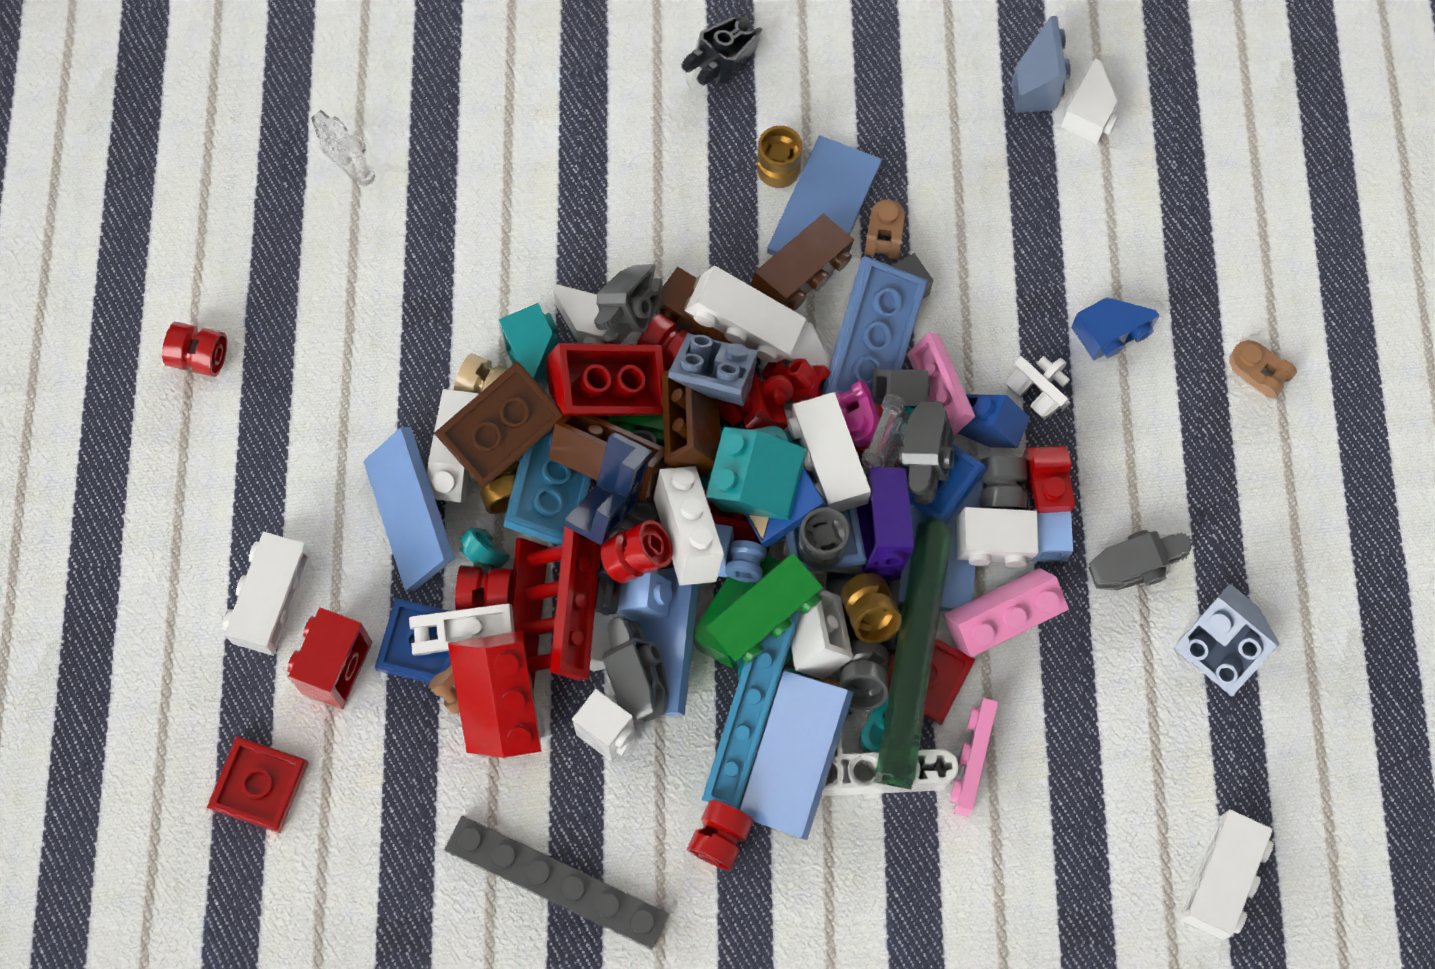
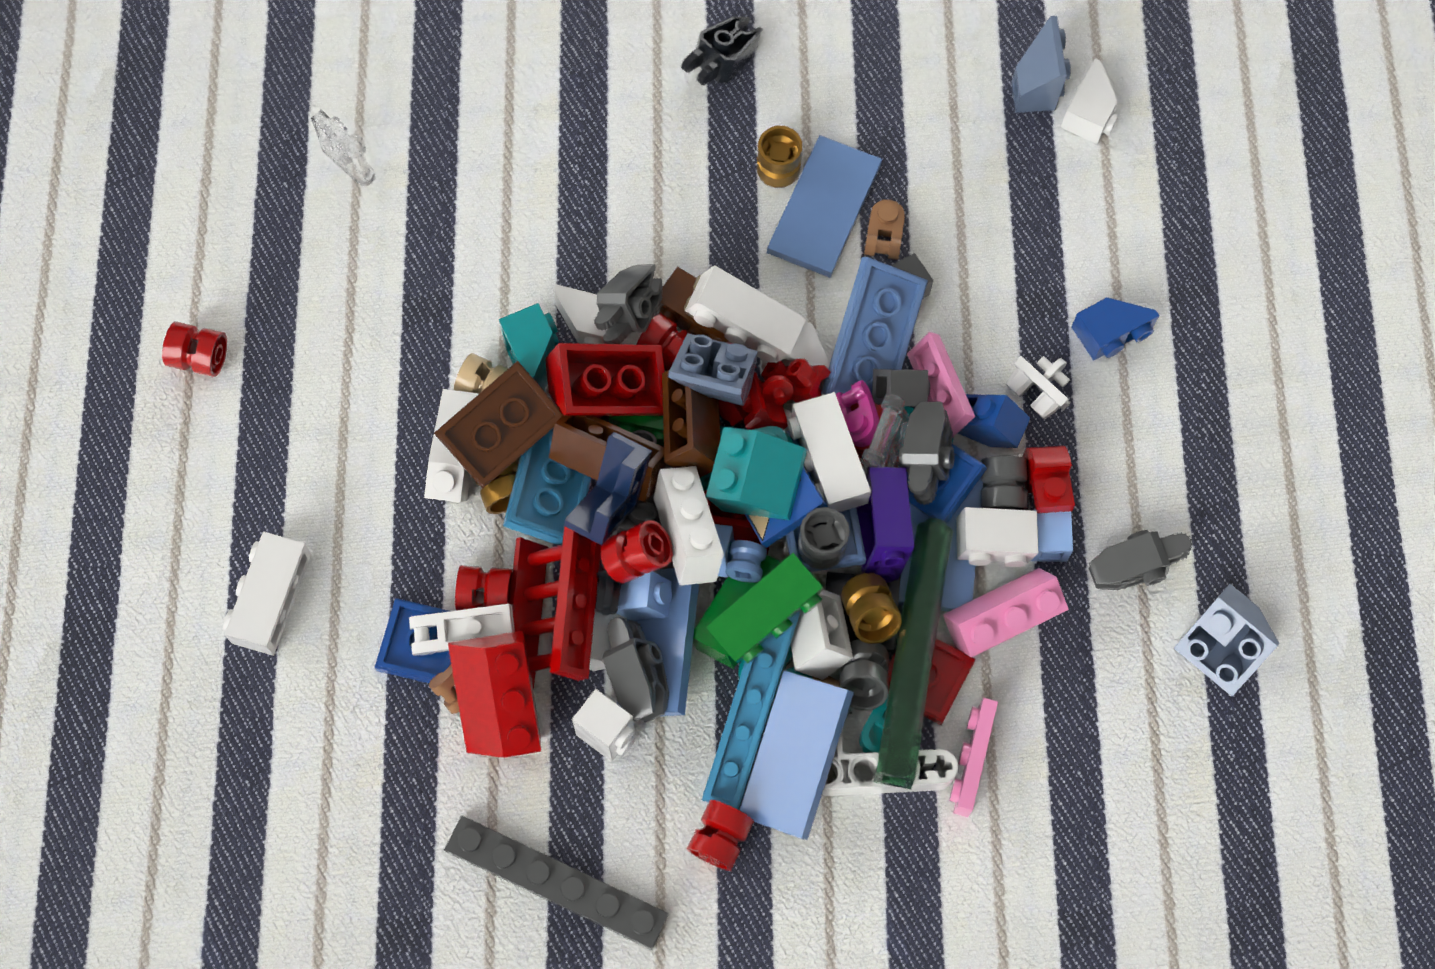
red tile [207,736,309,833] -> none
red brick [287,607,373,710] -> none
medium blue tile [363,427,454,591] -> none
teal plate [460,527,510,568] -> none
reddish brown brick [750,213,854,311] -> none
white brick [1180,809,1274,940] -> none
medium nougat plate [1229,340,1297,399] -> none

